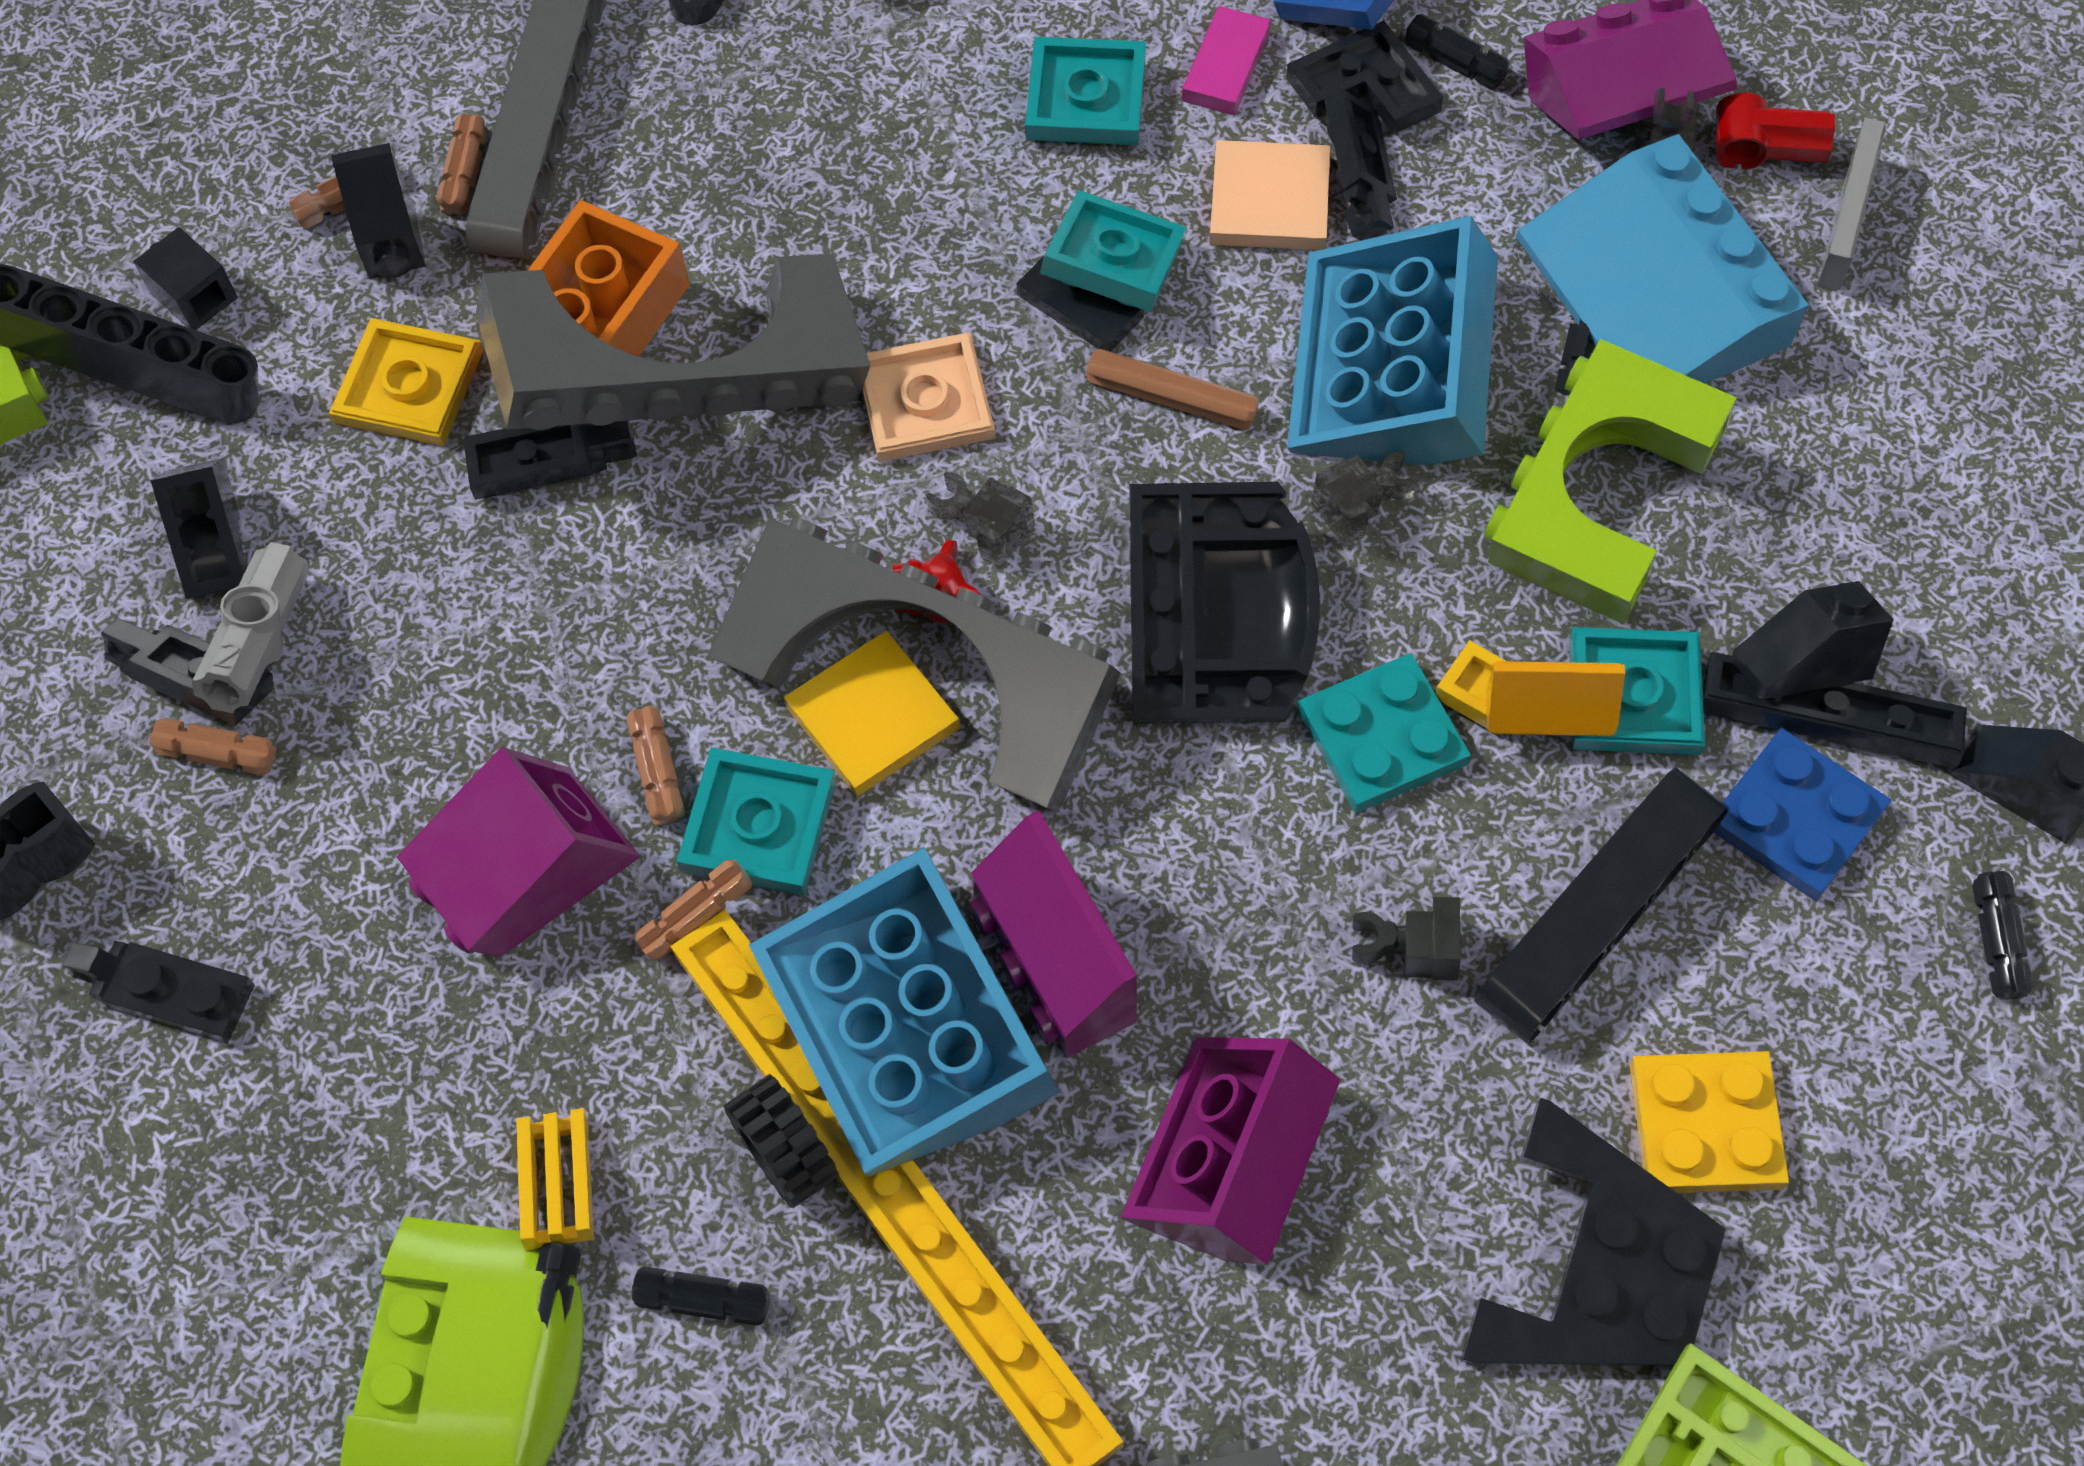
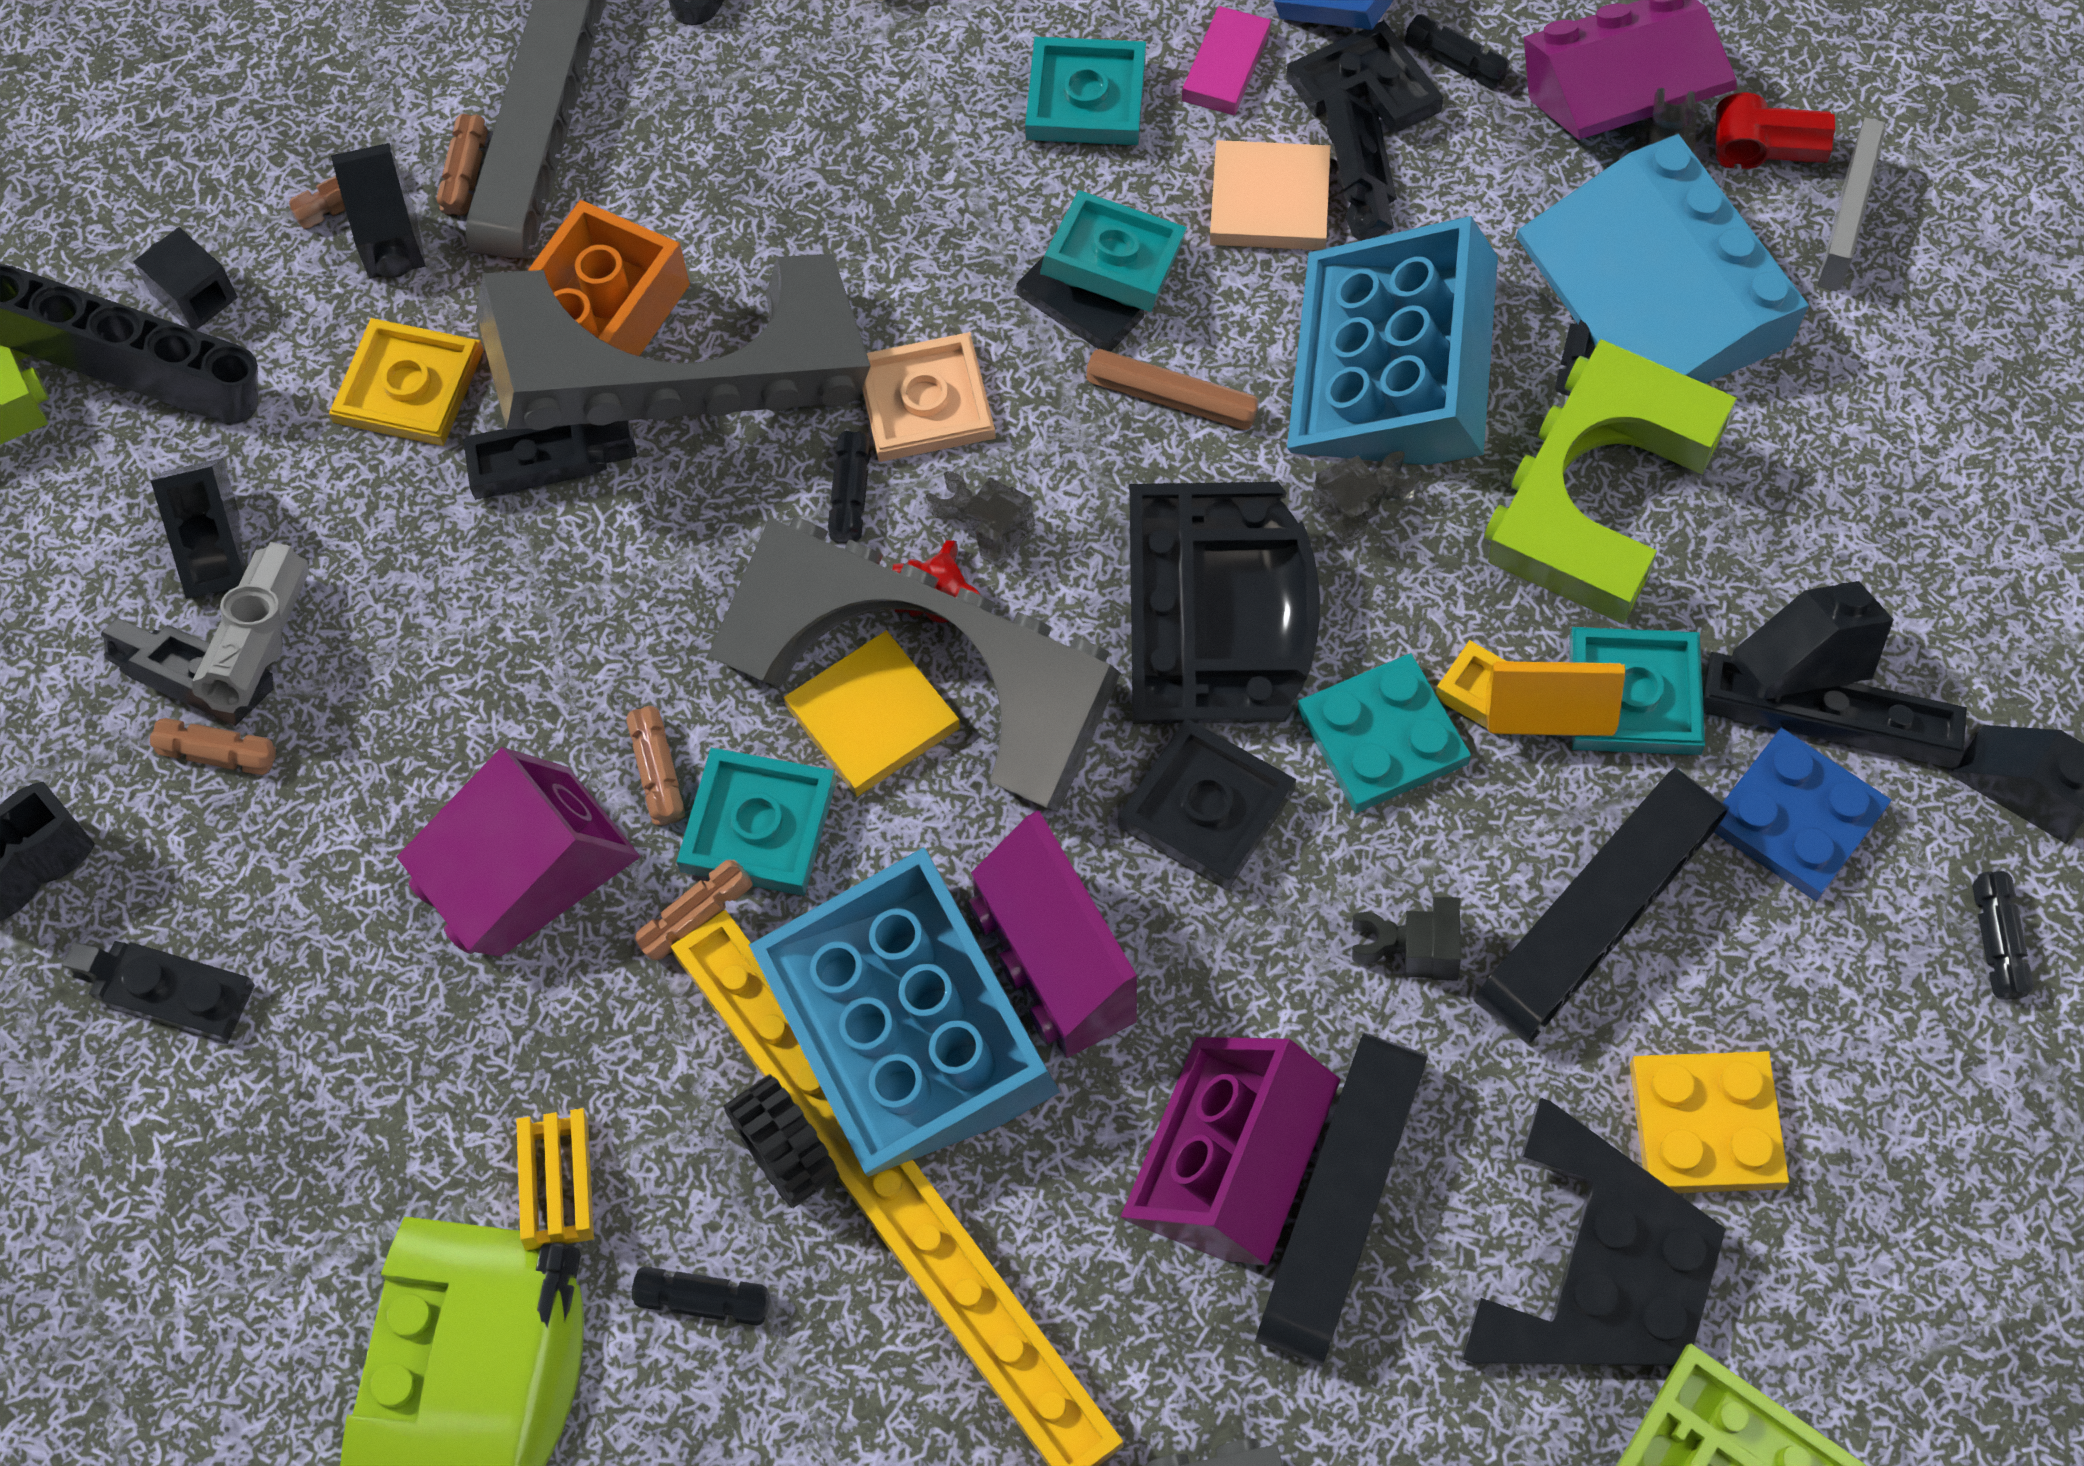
none -> black axle [827,430,871,543]
none -> black plate [1118,718,1296,890]
none -> black beam [1255,1032,1428,1367]

